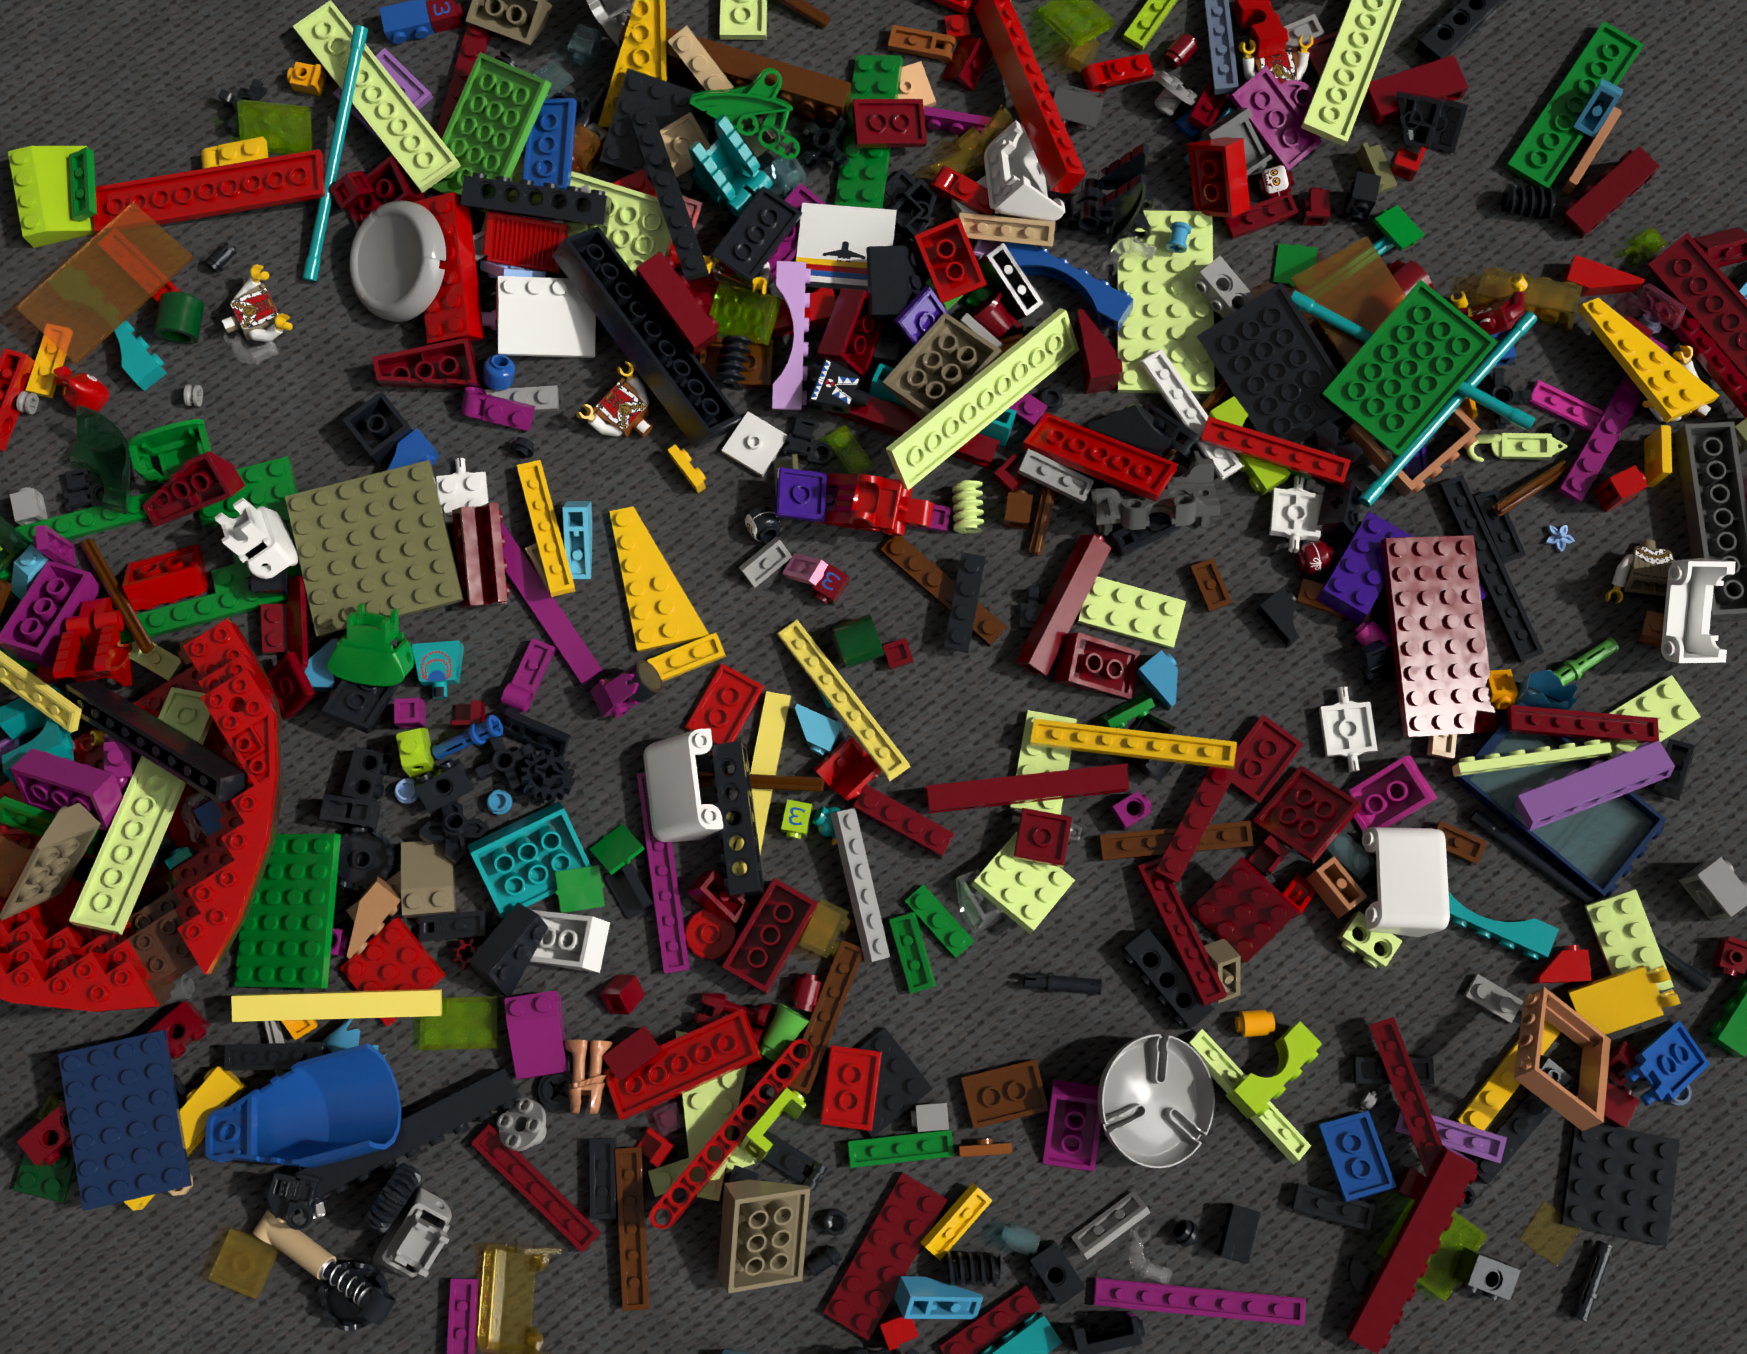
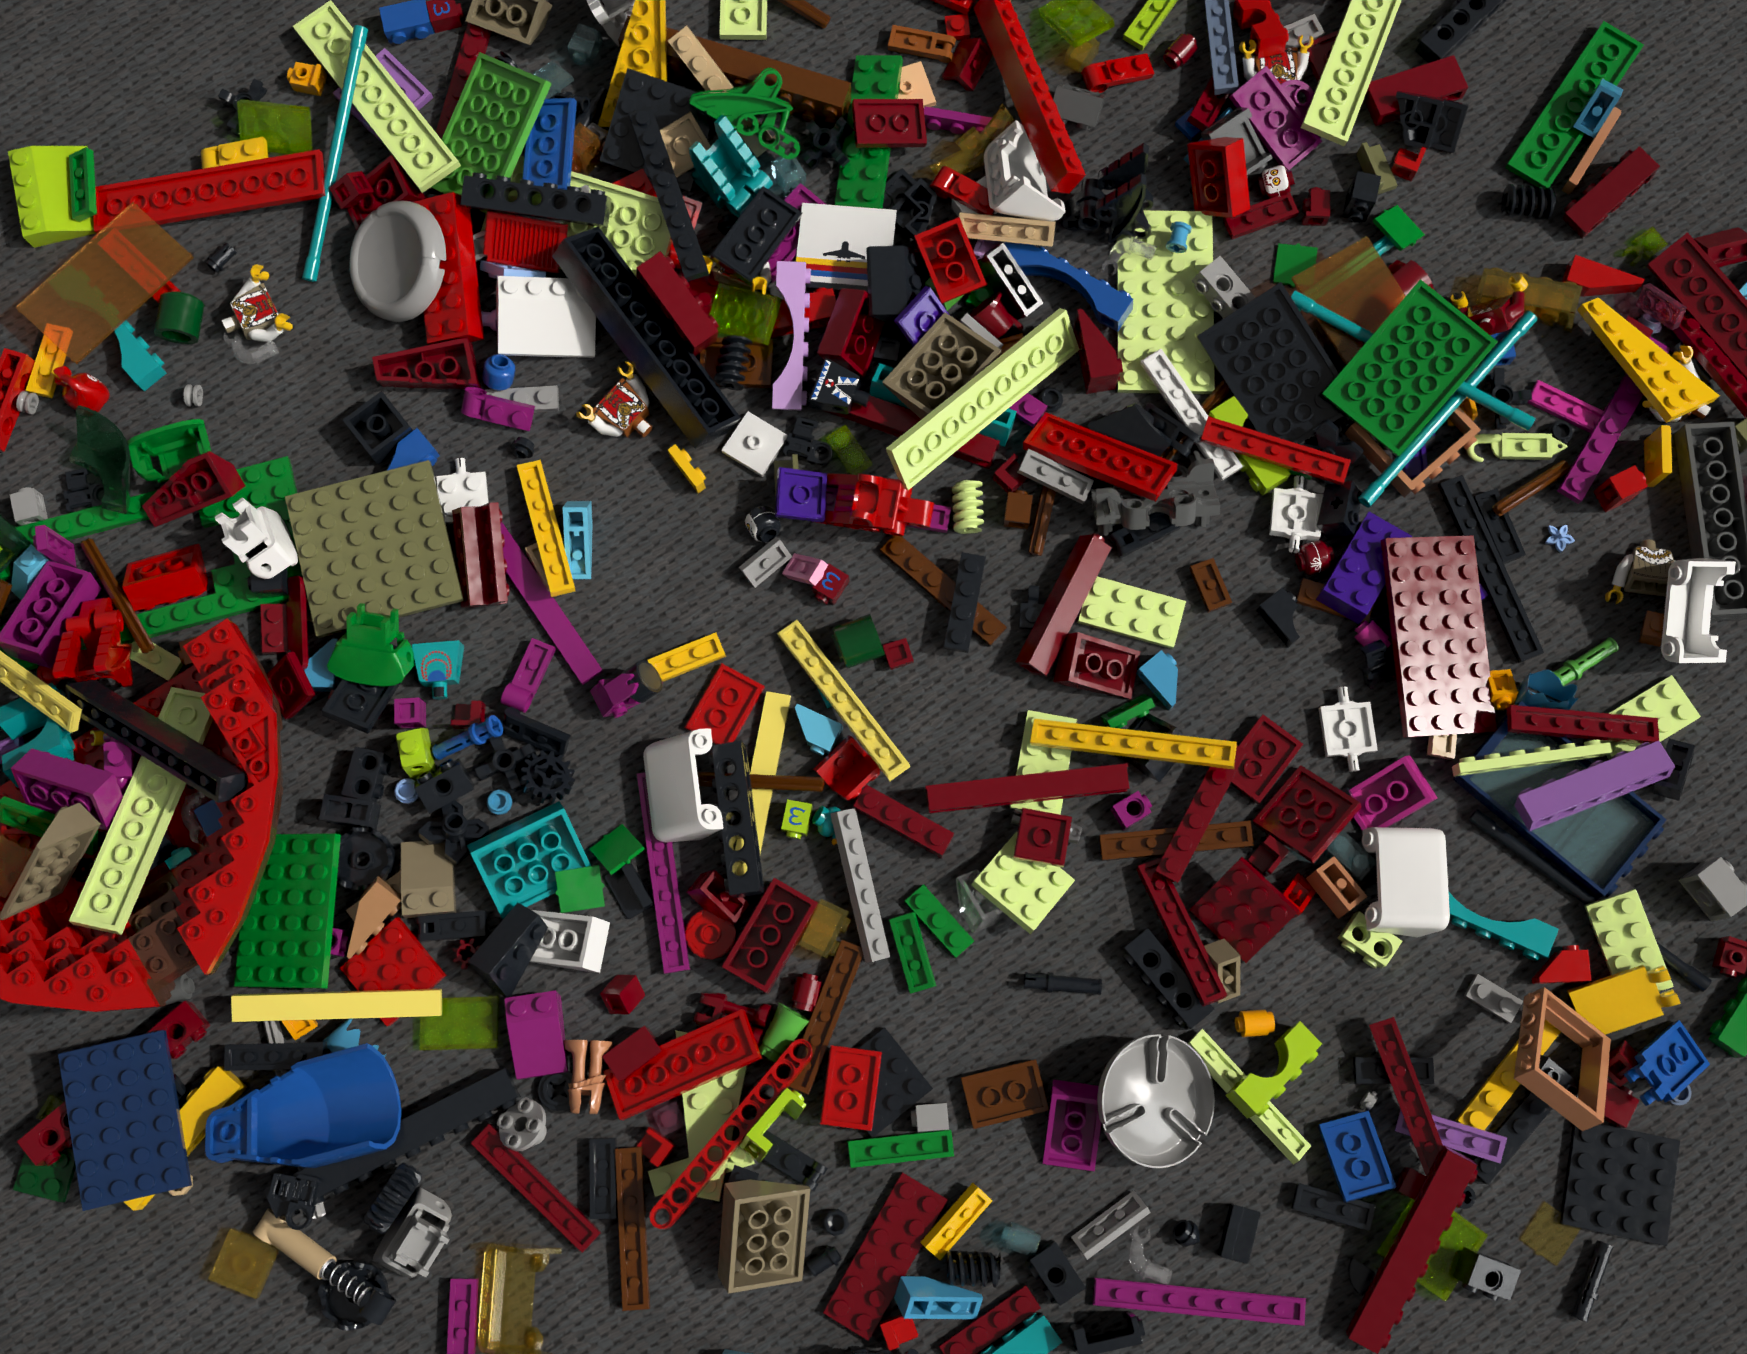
yellow wing [609,506,709,652] -> none
dark orange plate [958,1138,1012,1157] -> none
light grey plate [1154,71,1199,116] -> none
reddish brown plate [1435,820,1487,866] -> none

